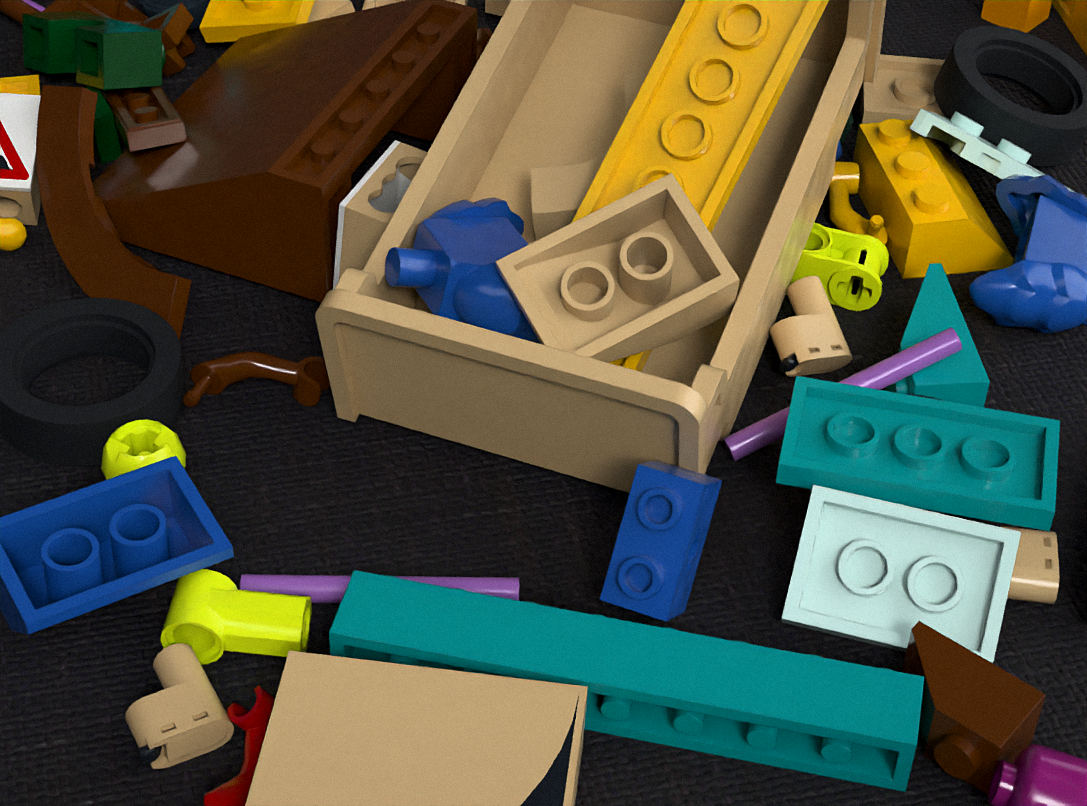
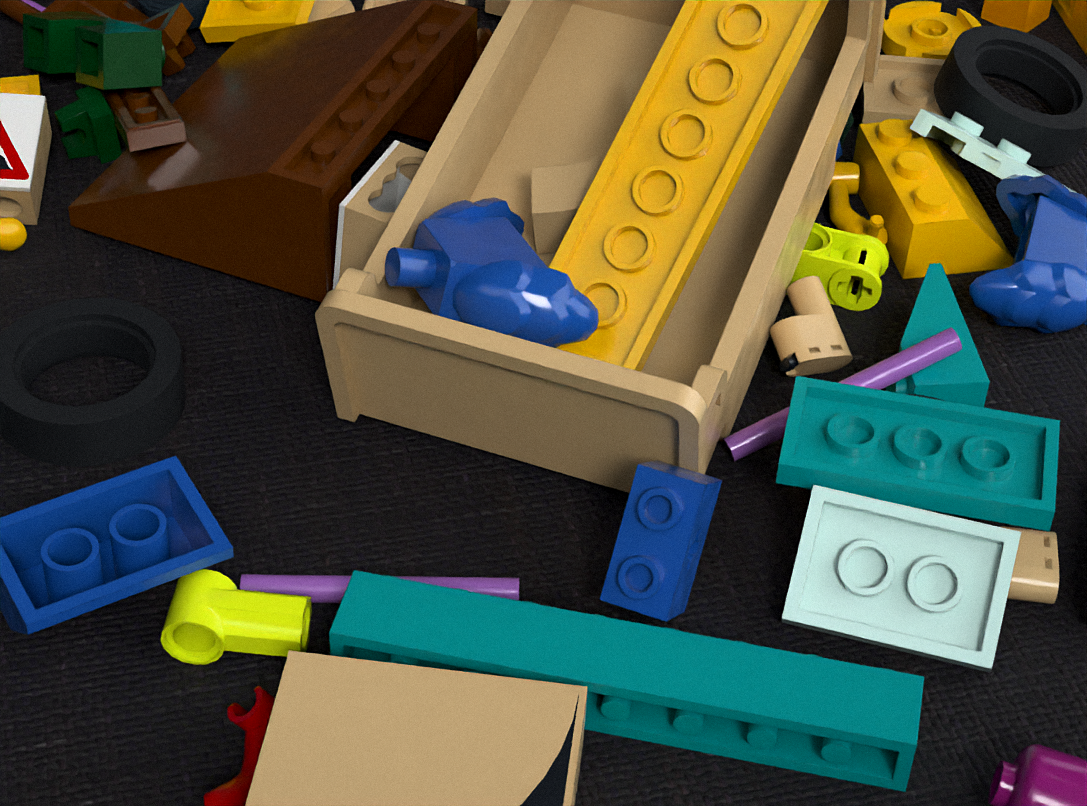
reddish brown tile [36,85,192,340] -> none
neon yellow piece [101,419,186,480] -> none
tan piece [125,643,234,769] -> none
reddish brown piece [183,351,330,407] -> none
tan slope [495,173,740,363] -> none
reddish brown slope [902,621,1046,794] -> none
none -> yellow plate [881,1,981,60]

